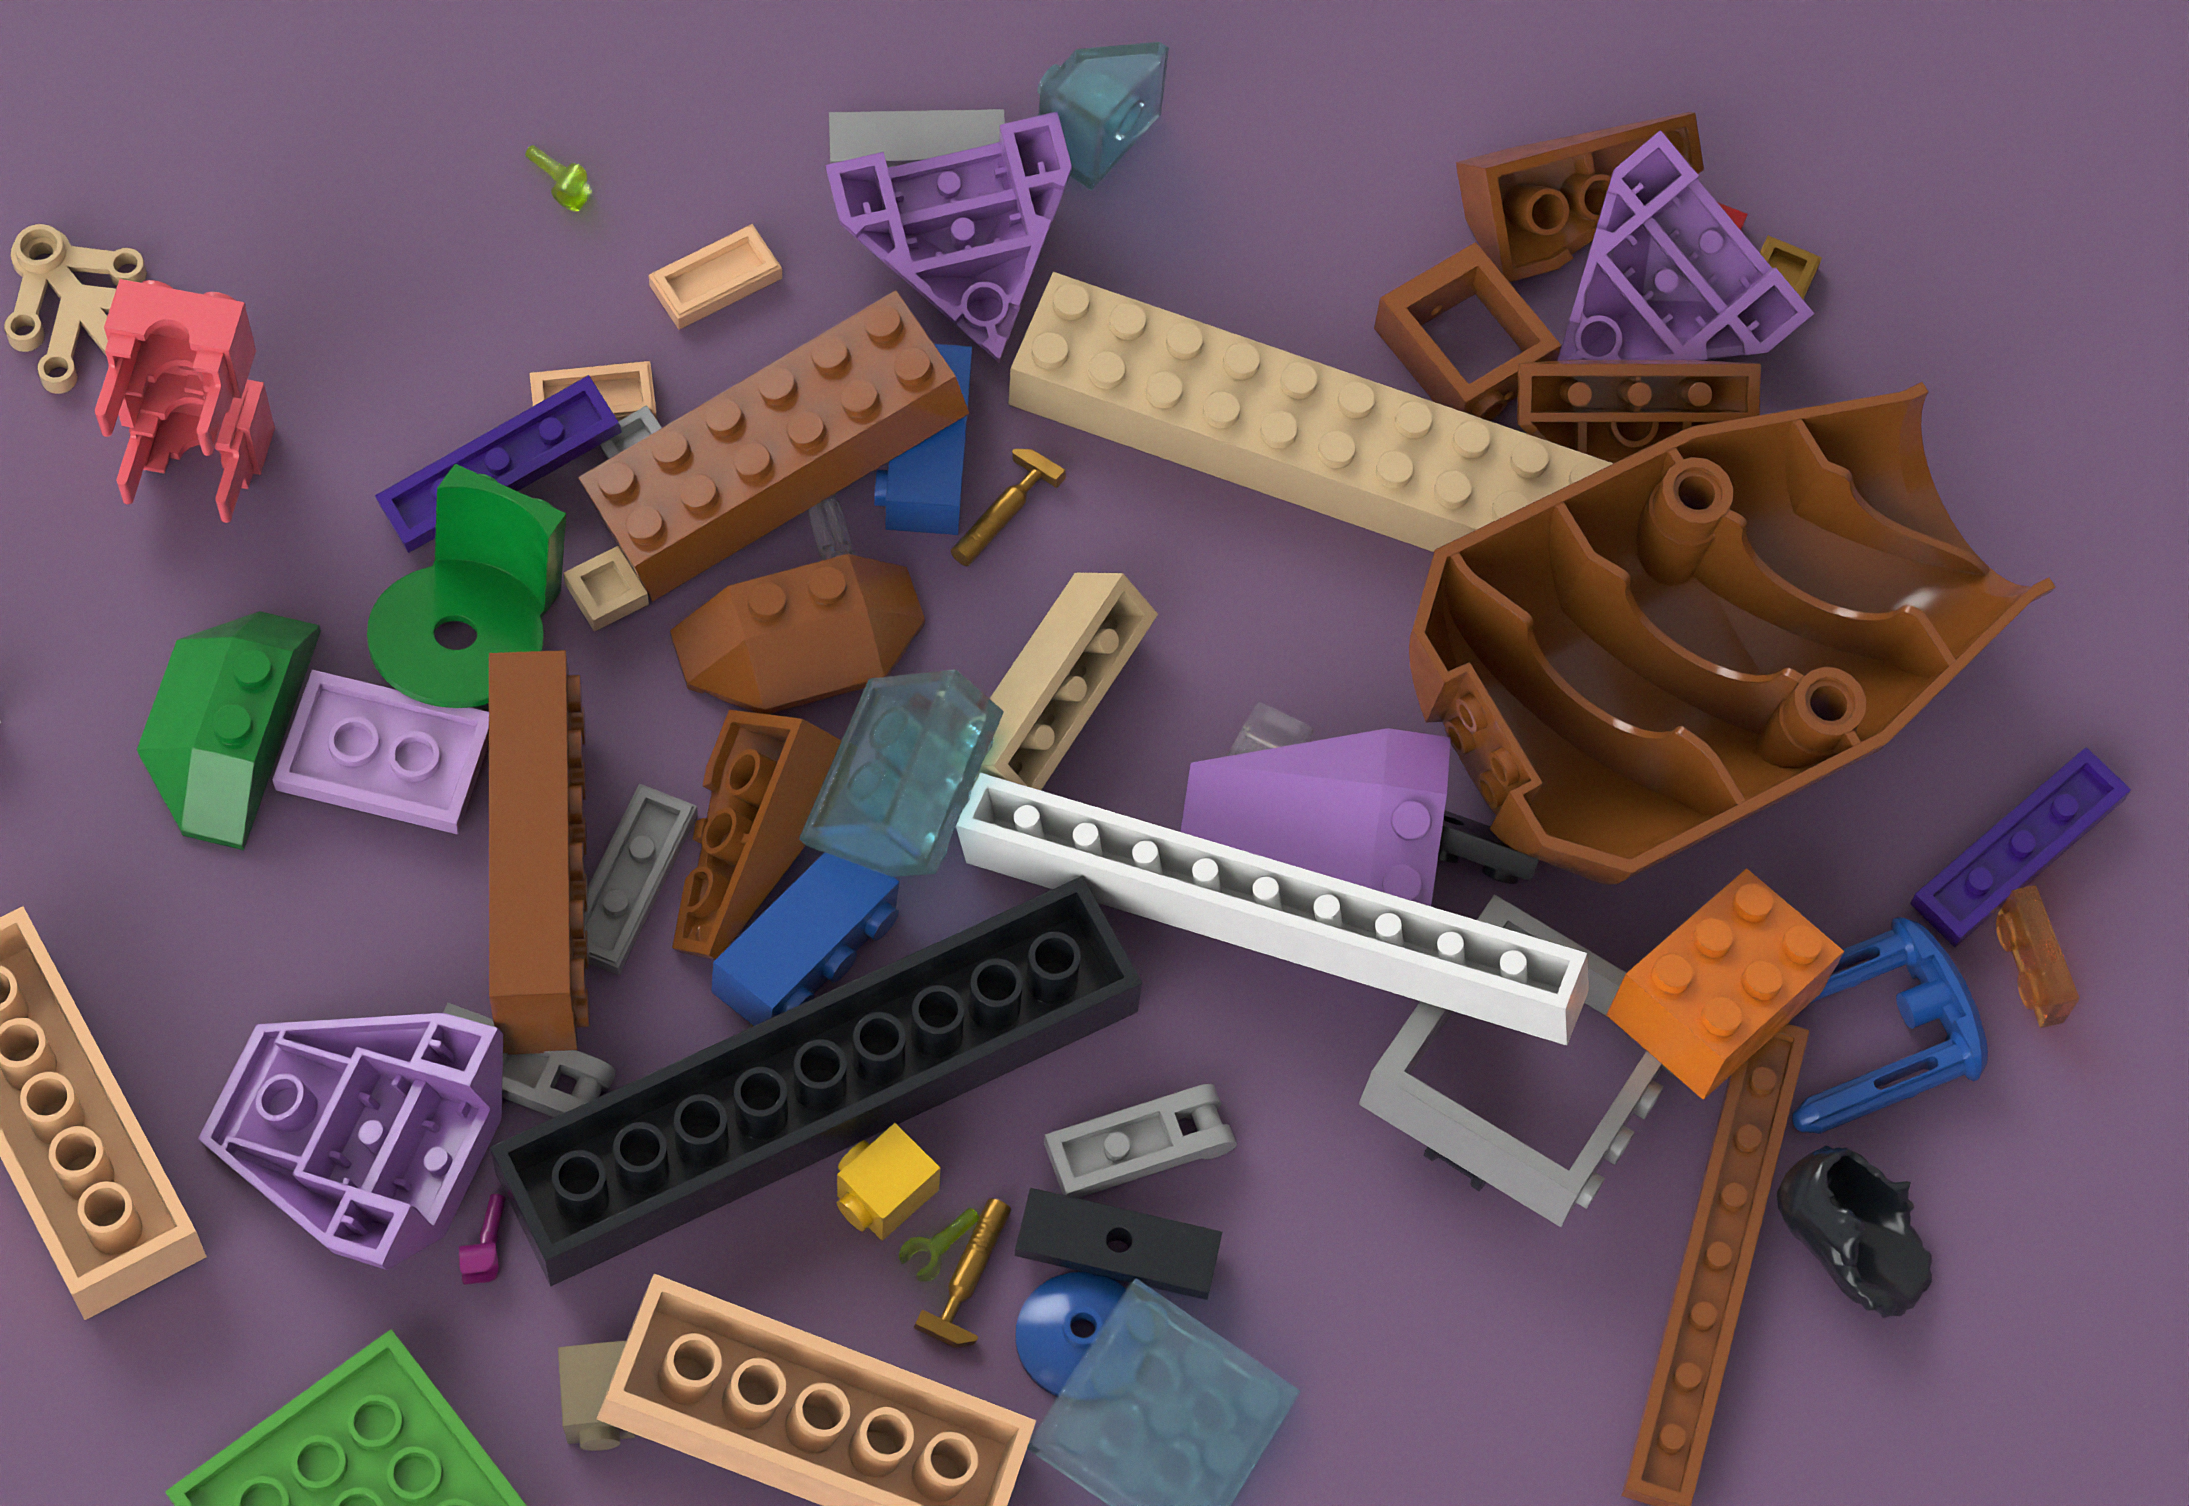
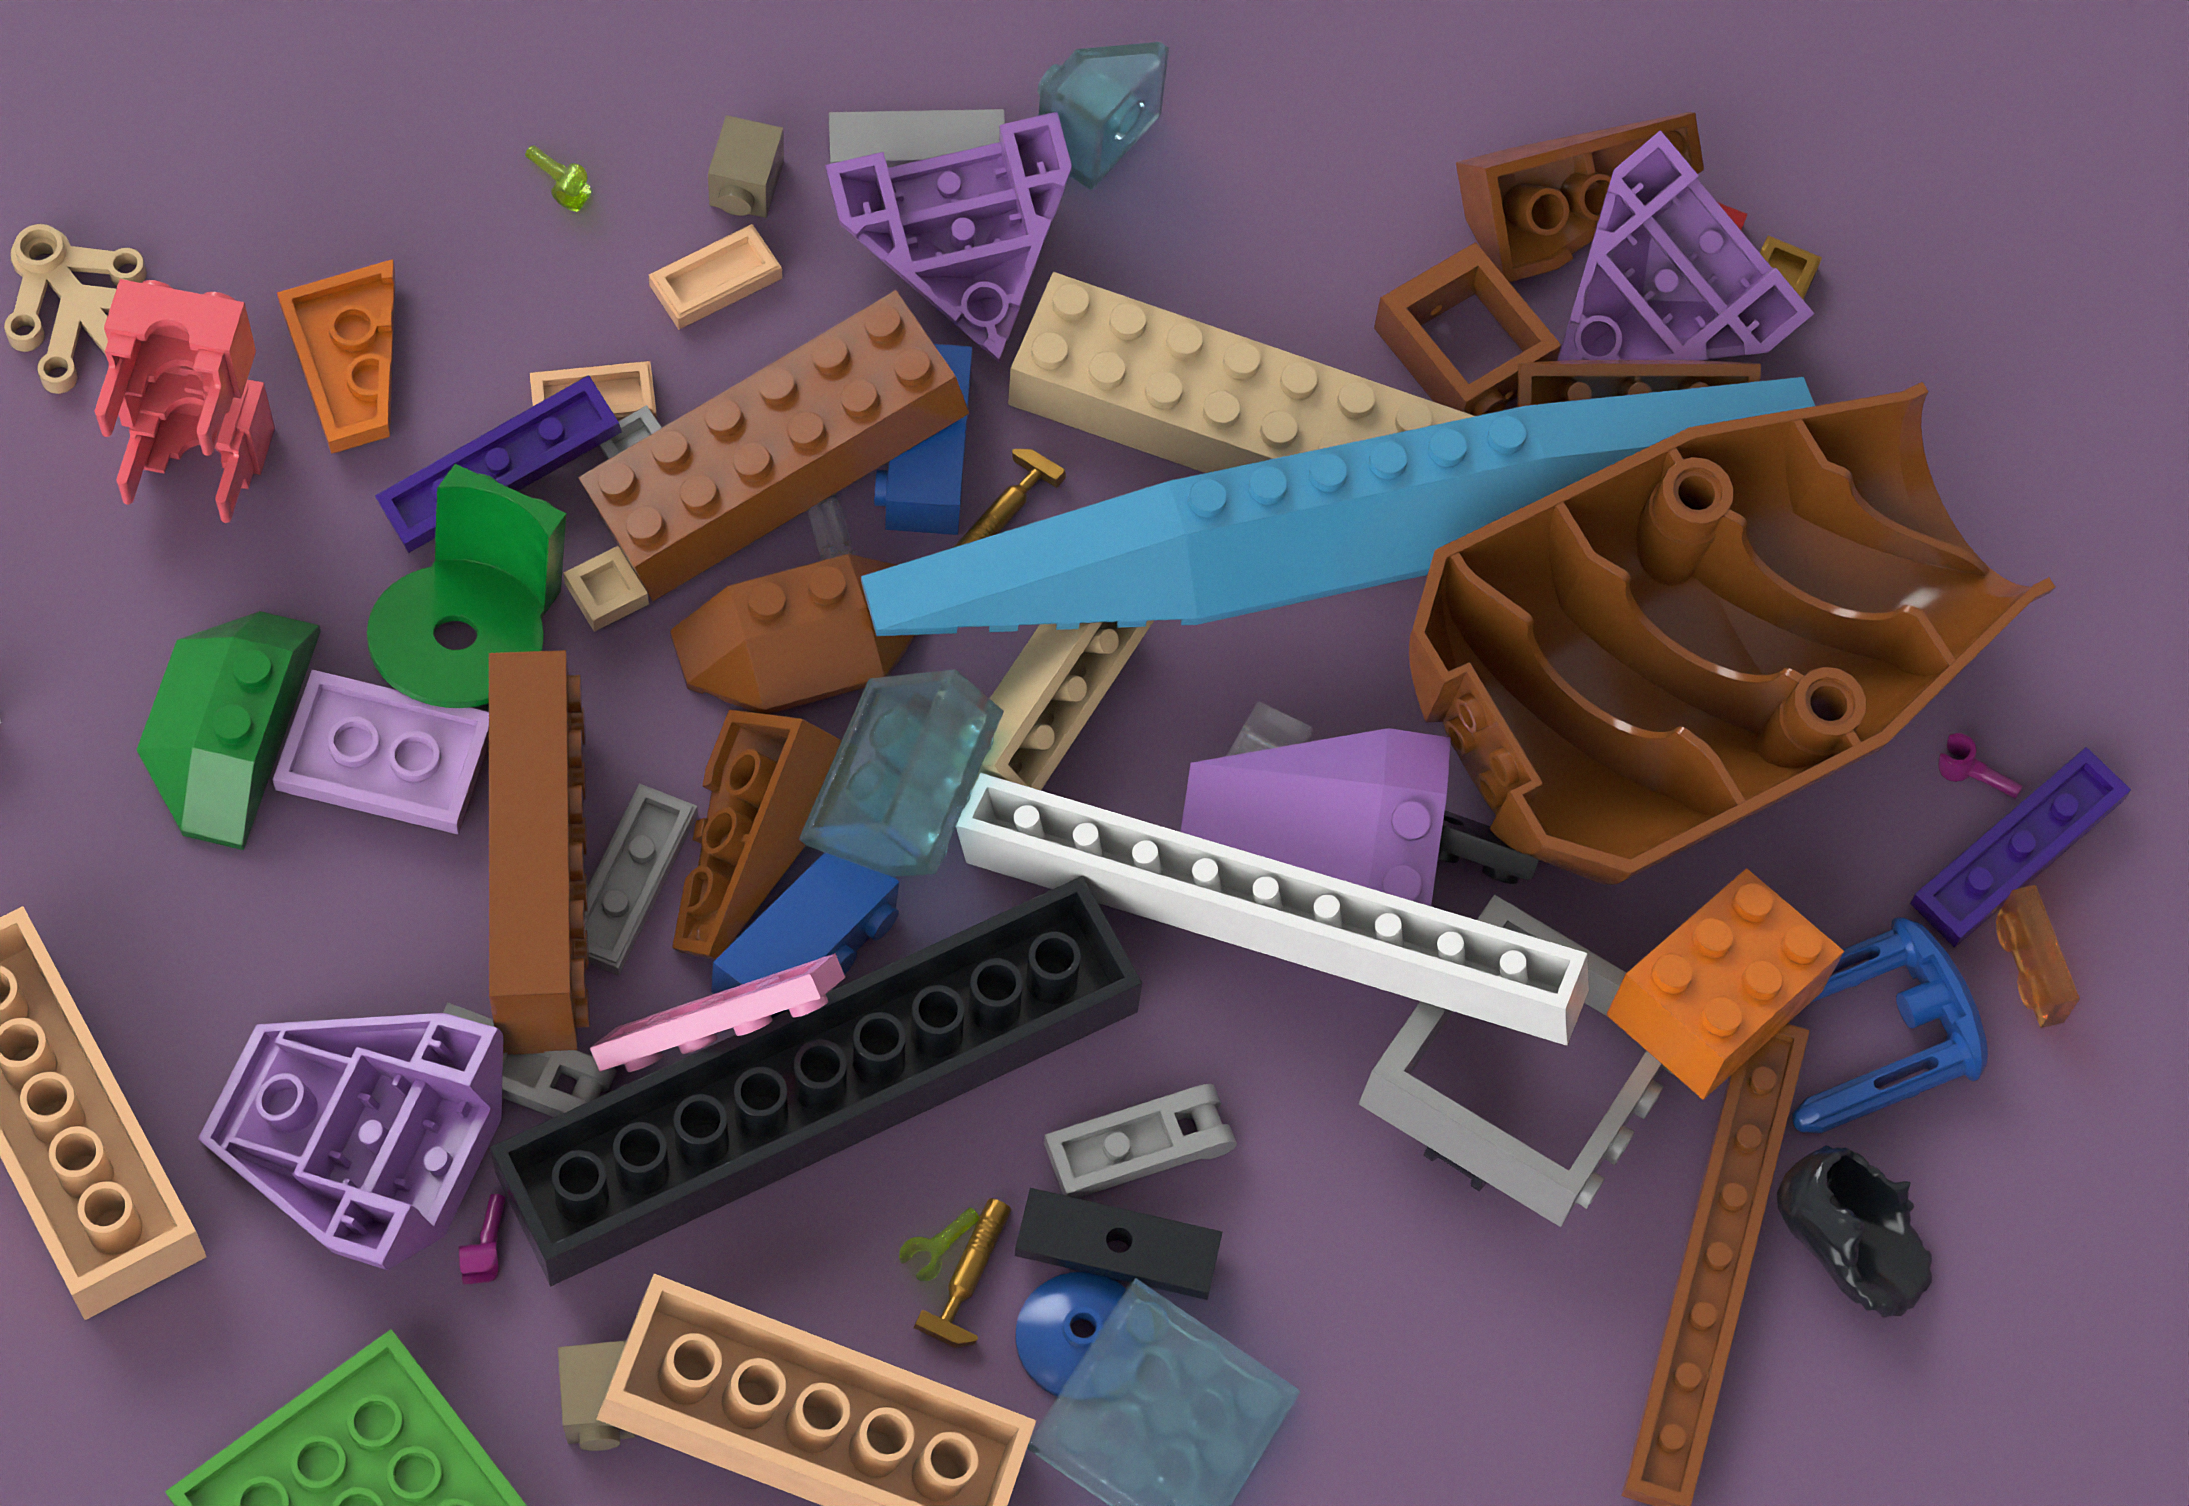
yellow brick [837,1123,941,1241] -> none
none -> orange wing [277,259,395,454]
none -> bright pink plate [590,954,845,1072]
none -> dark tan brick [708,115,784,218]
none -> dark azure wedge [861,377,1815,636]
none -> magenta hand [1938,733,2023,799]

